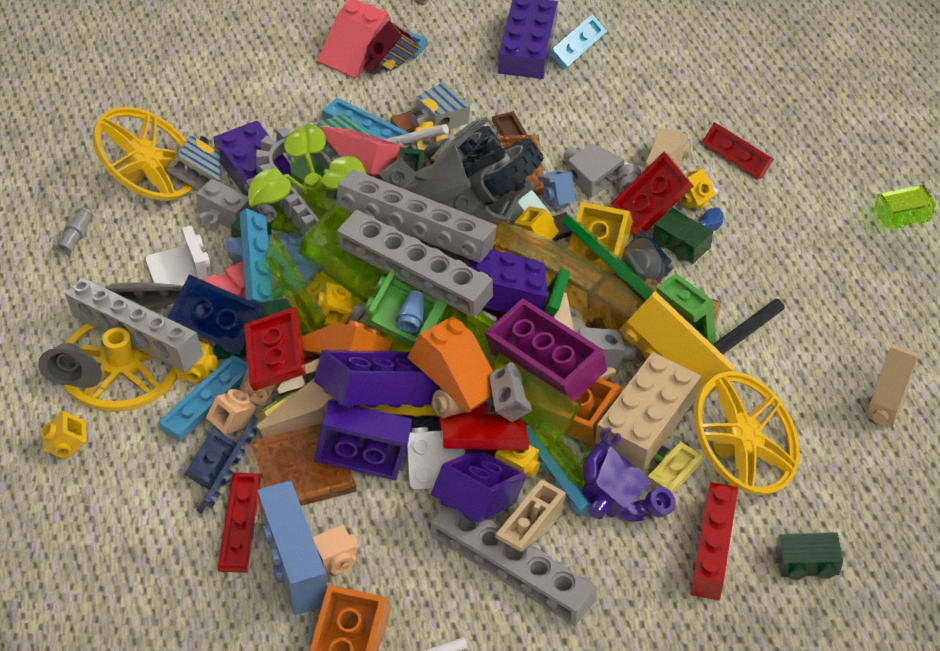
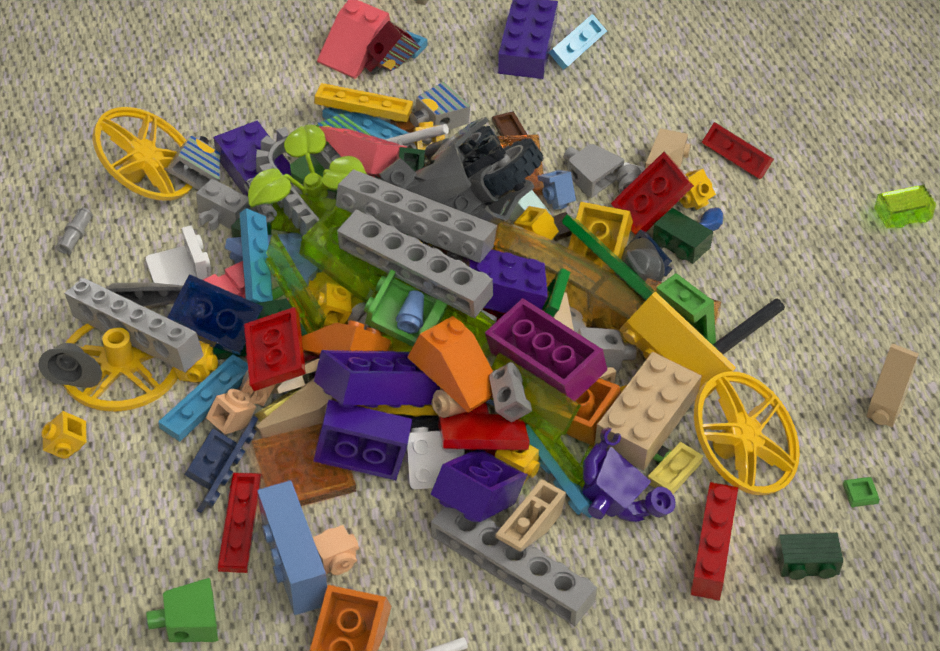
none -> bright green torso [146,578,219,642]
none -> yellow plate [314,83,413,122]
none -> bright green tile [843,477,880,508]

